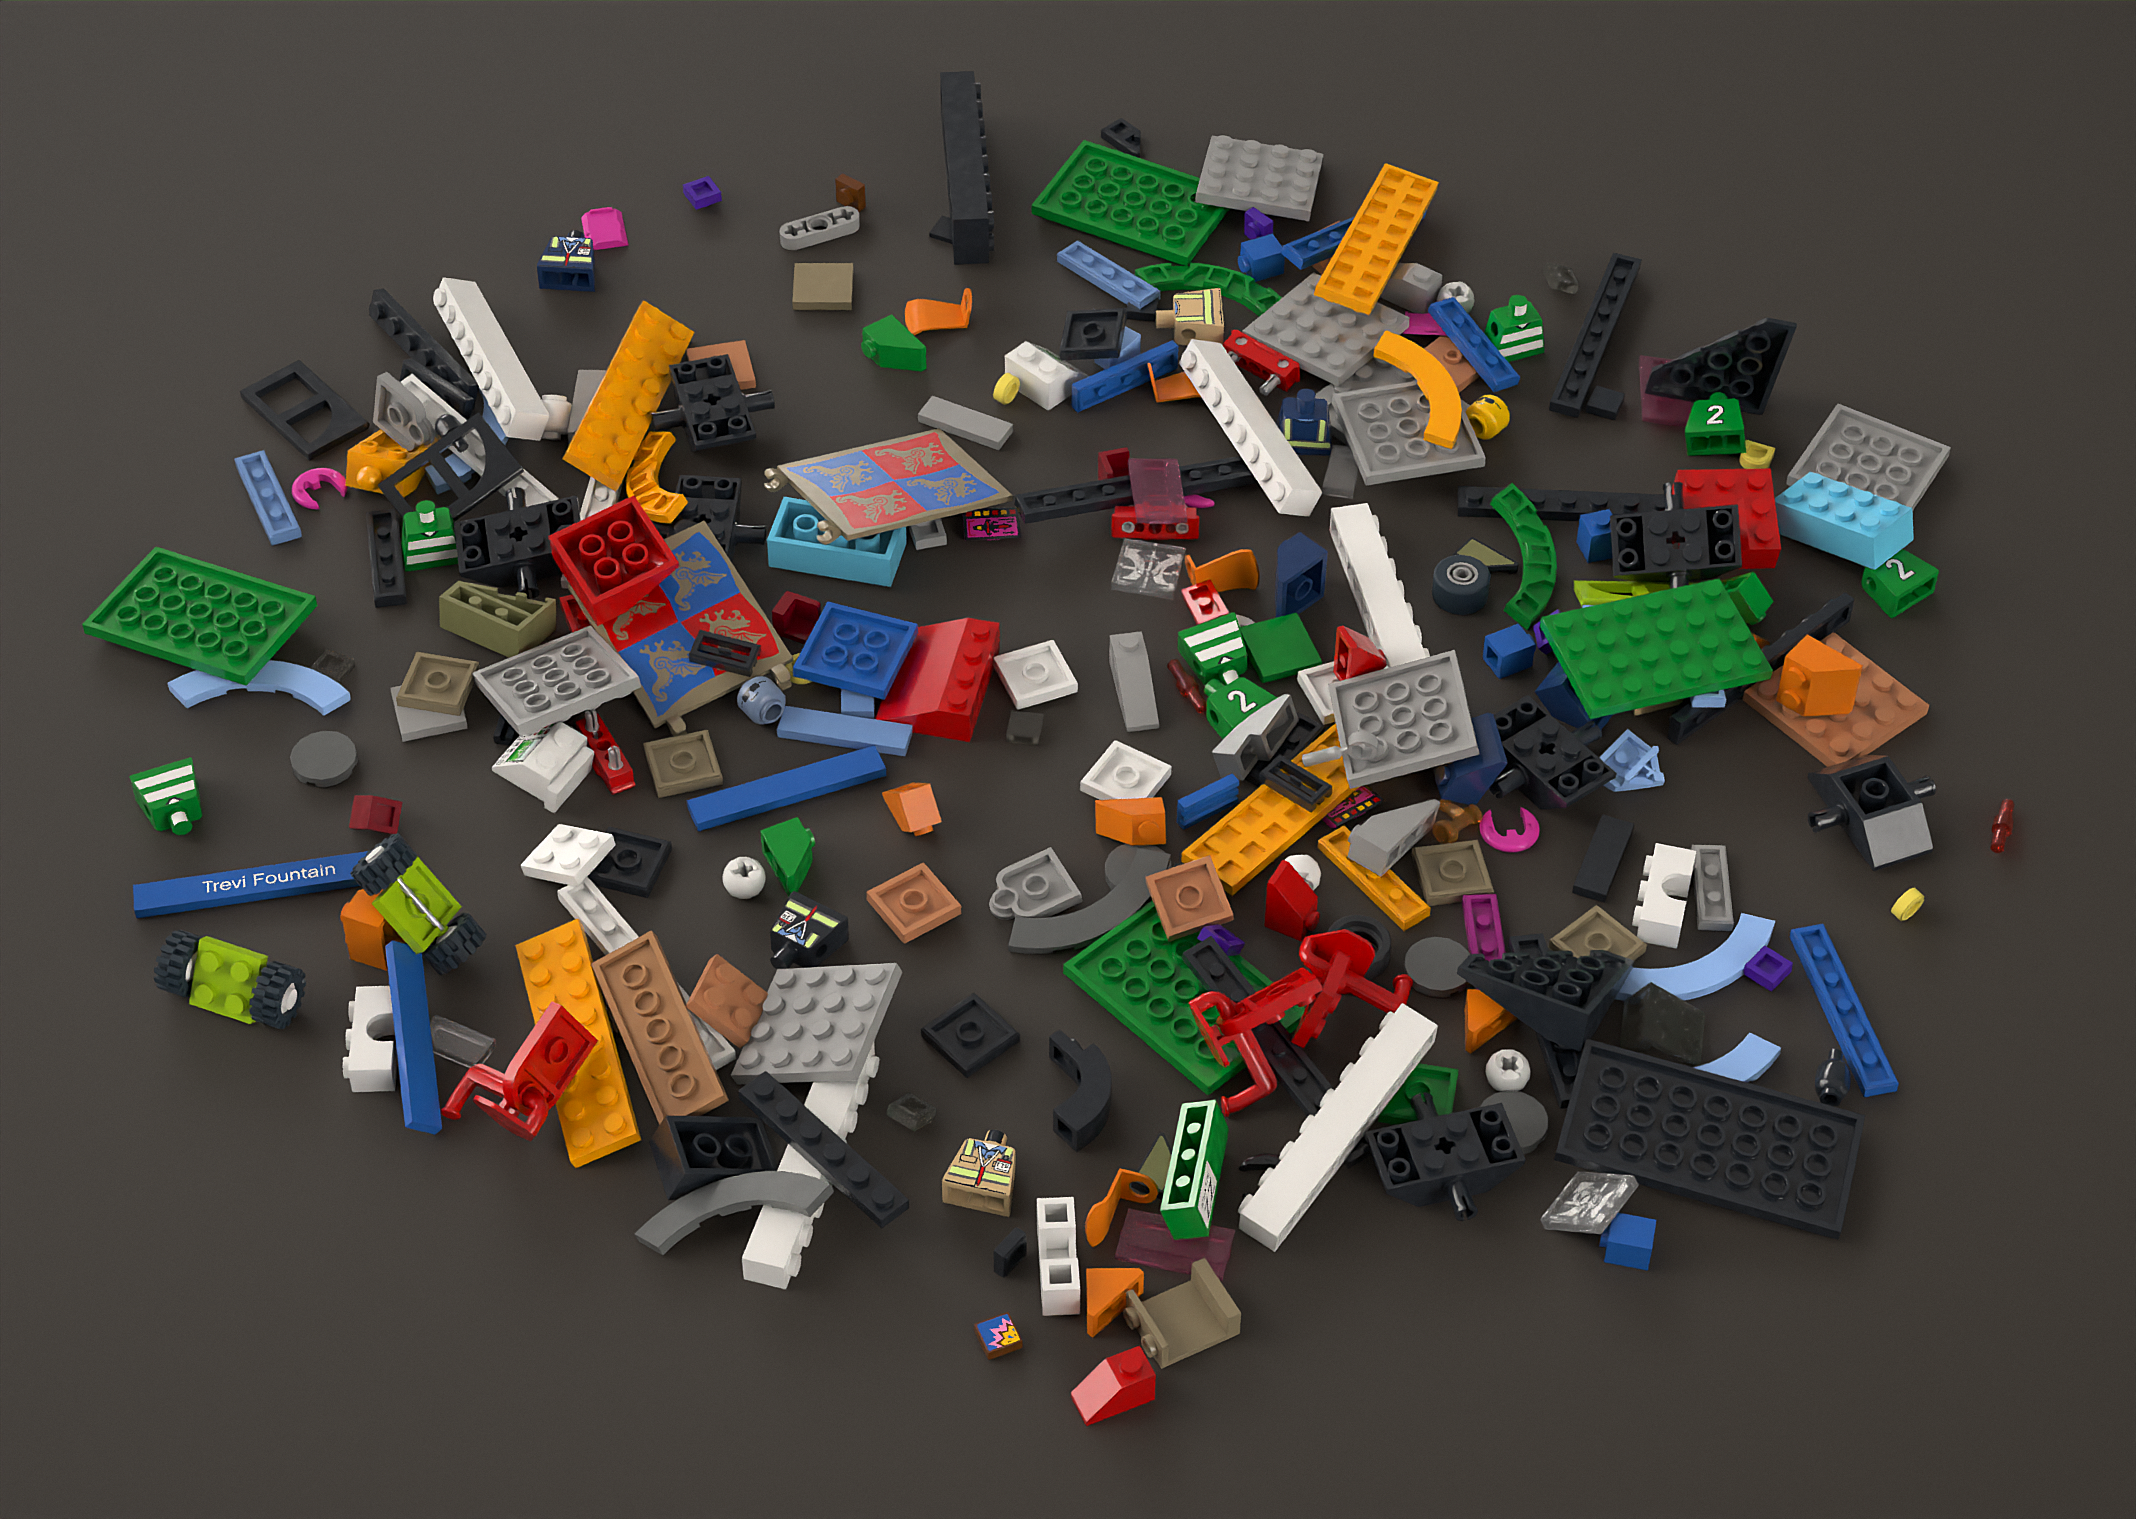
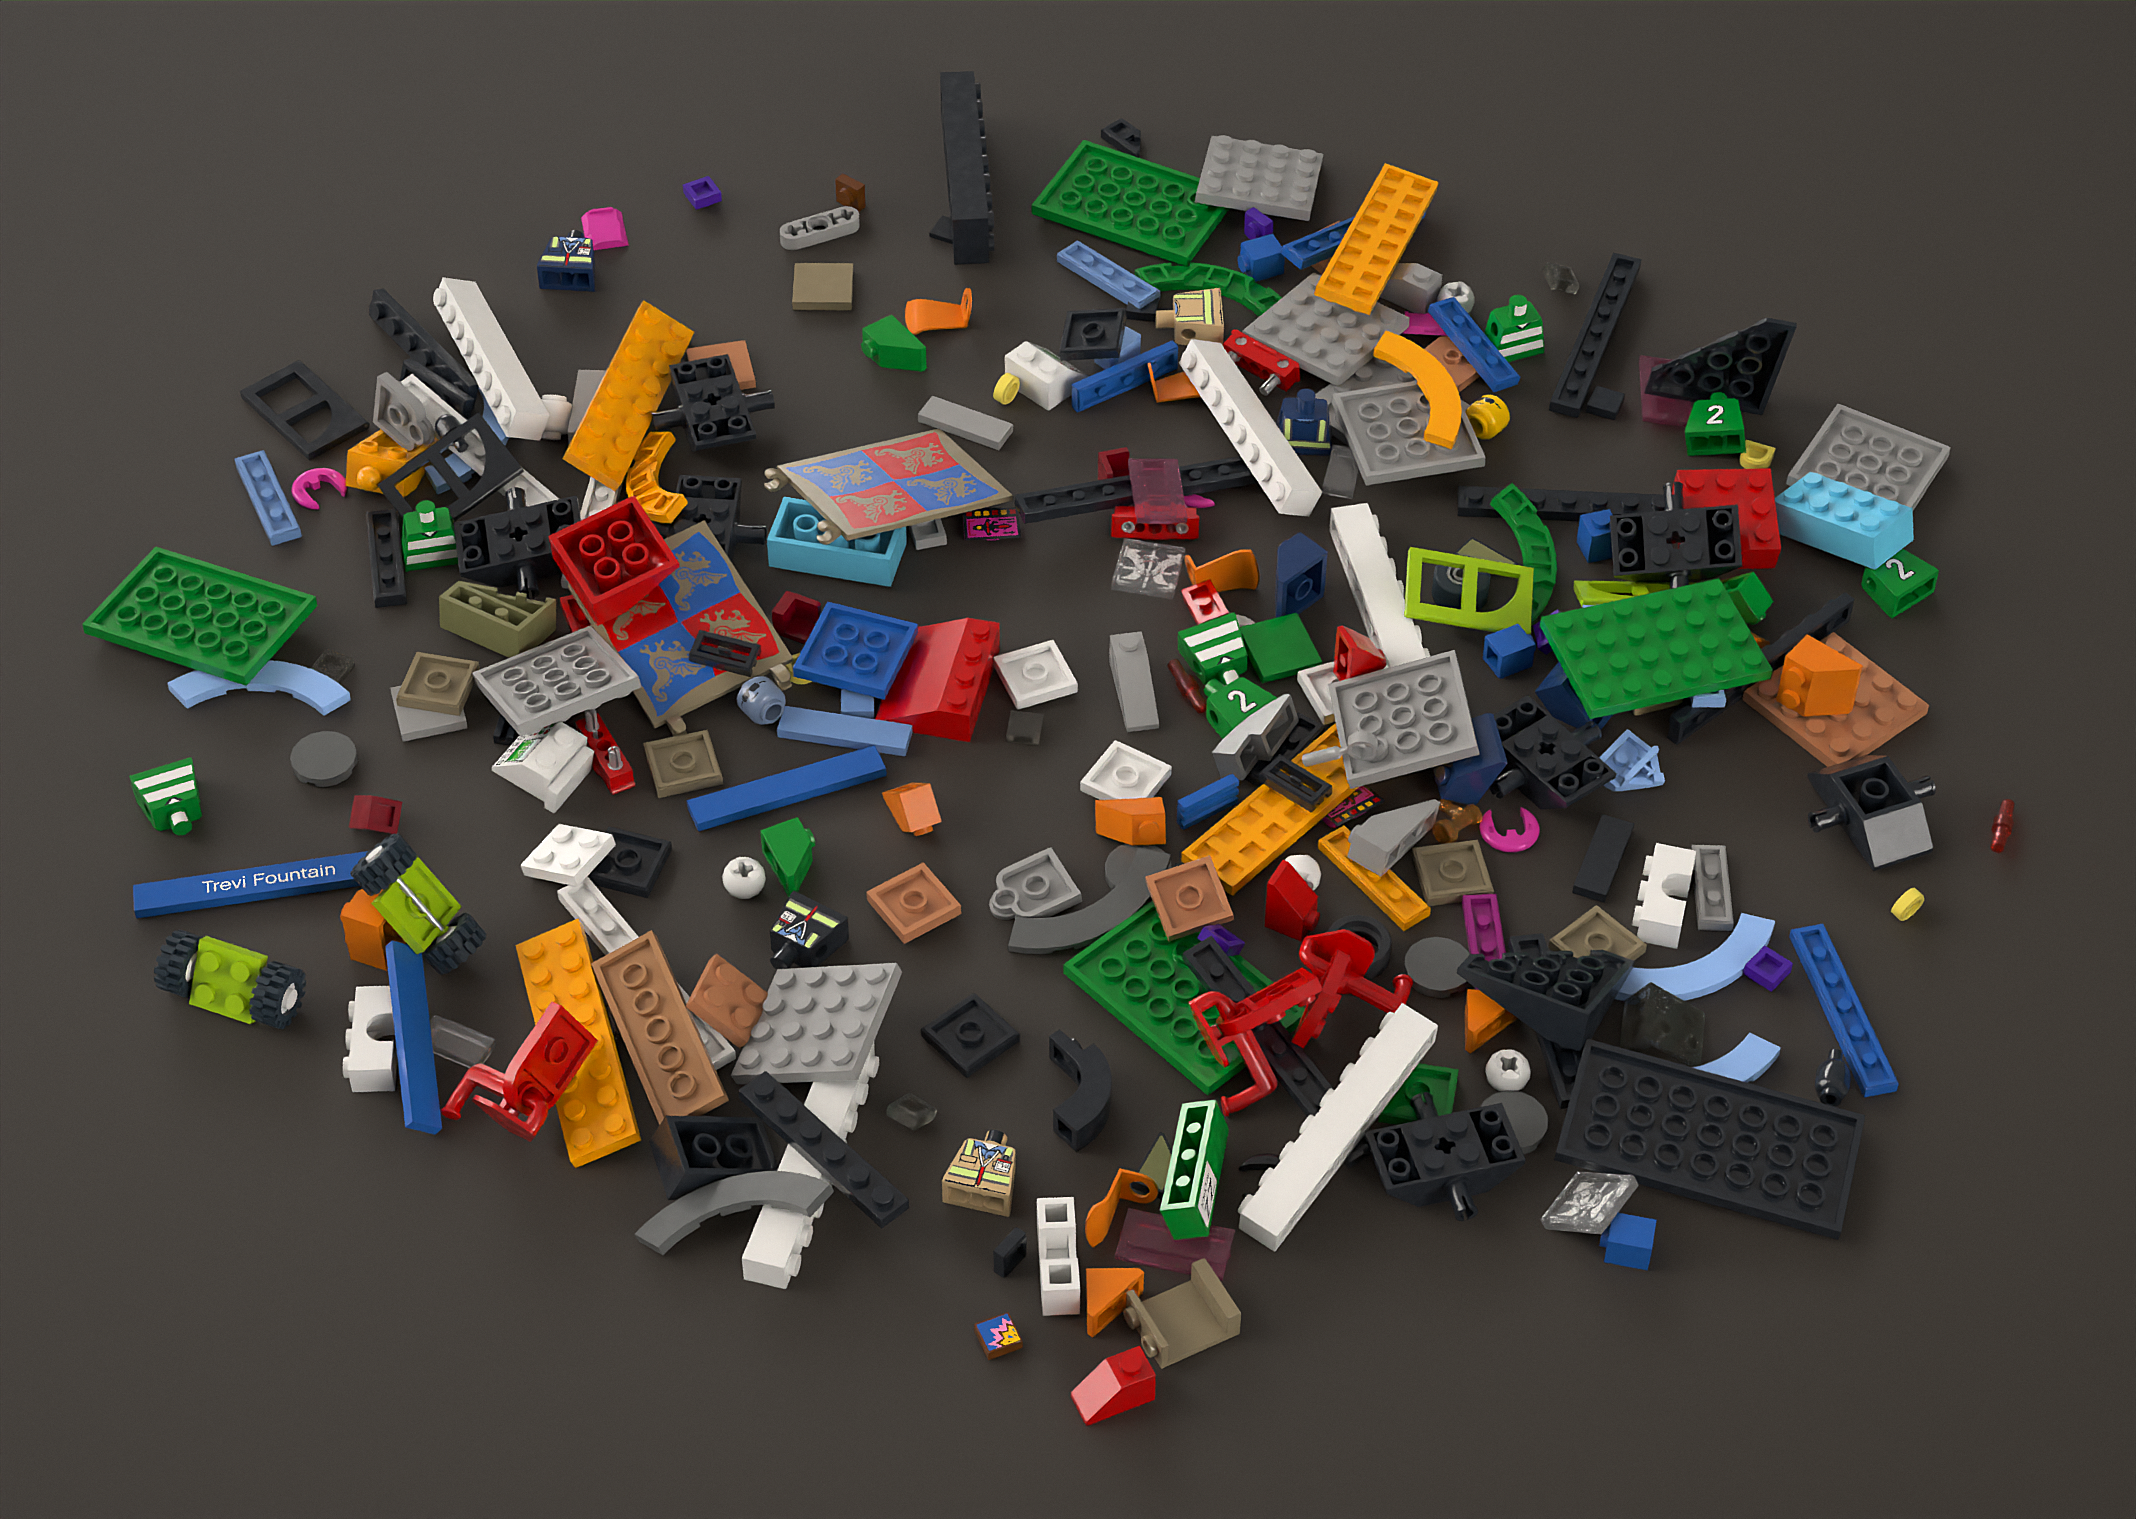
none -> lime window [1404,547,1534,635]

